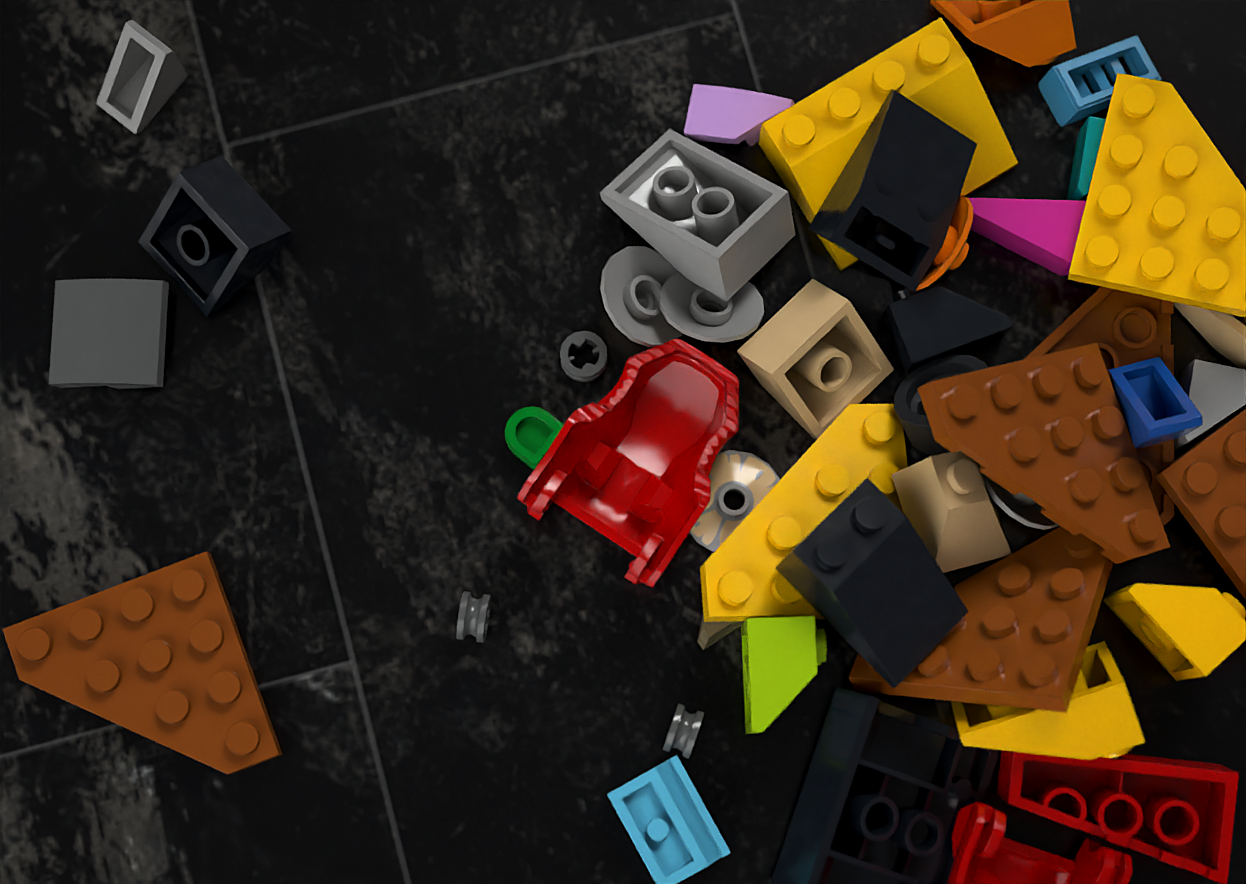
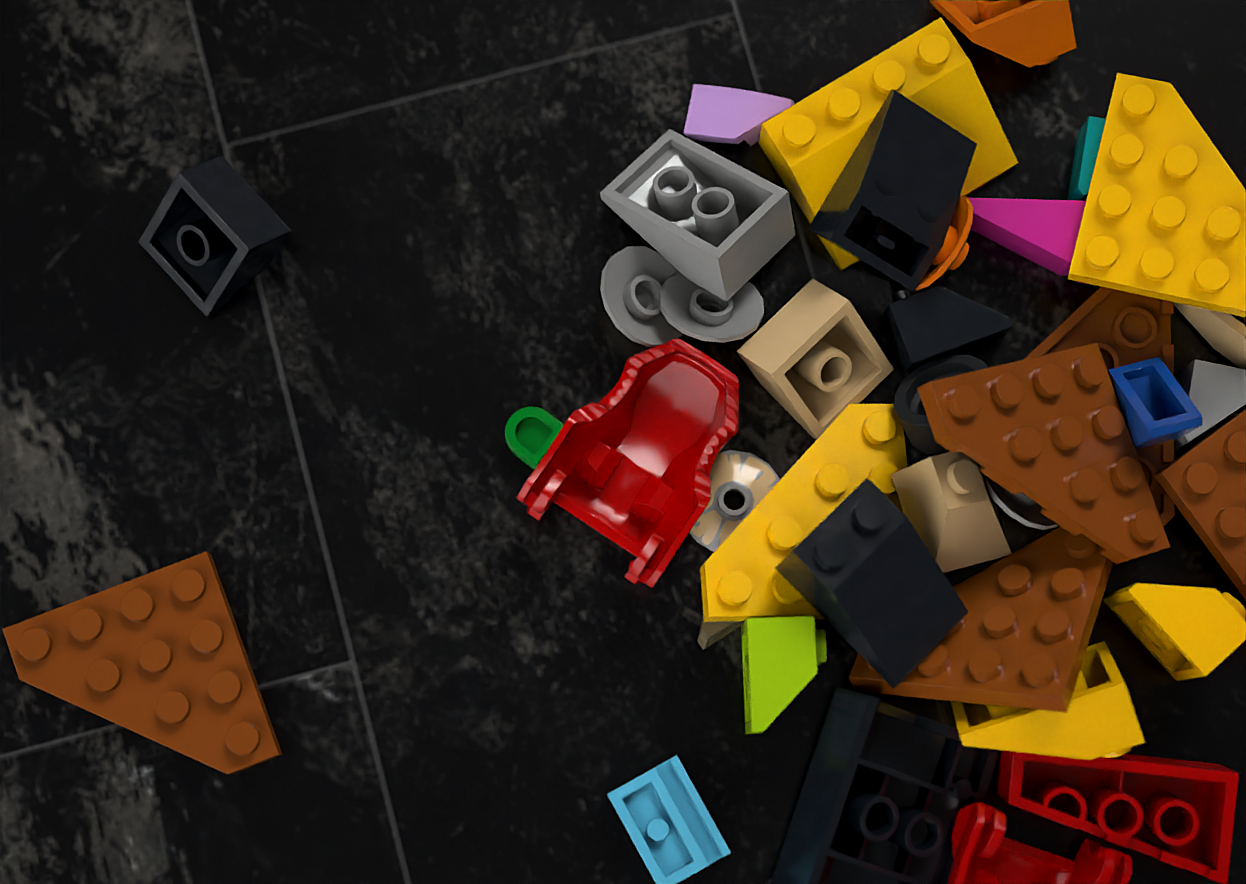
dark grey slope [49,279,169,389] -> none
light grey slope [96,20,189,134] -> none
dark grey bush [456,591,491,643] -> none
dark grey bush [560,331,608,382] -> none
dark grey bush [663,703,704,759] -> none
dark azure slope [1039,35,1161,127] -> none

